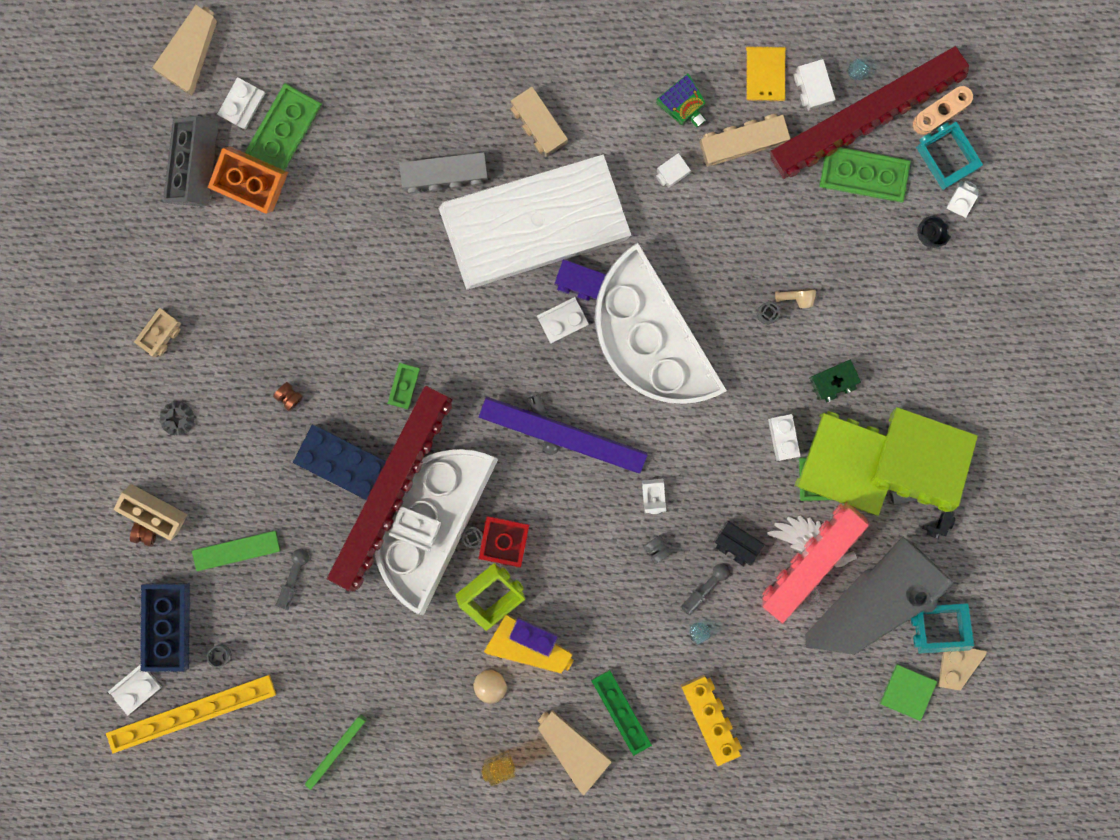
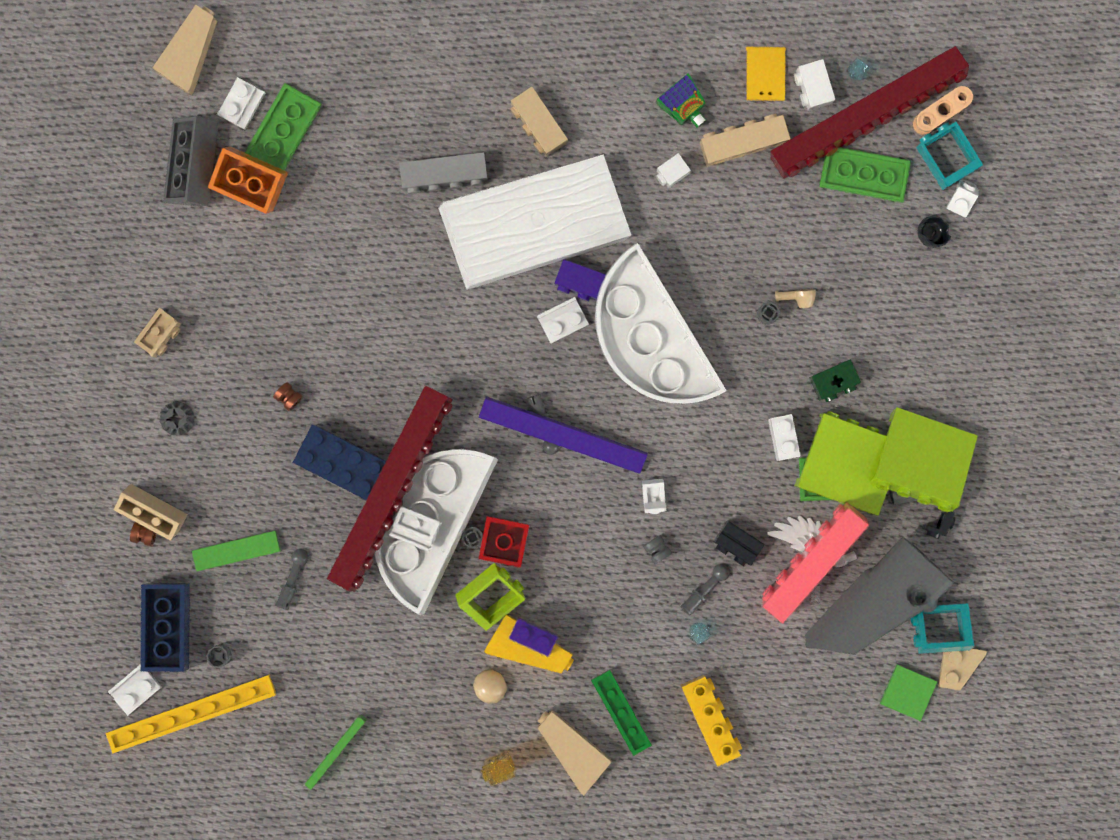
bright green plate [387,363,420,410] -> none

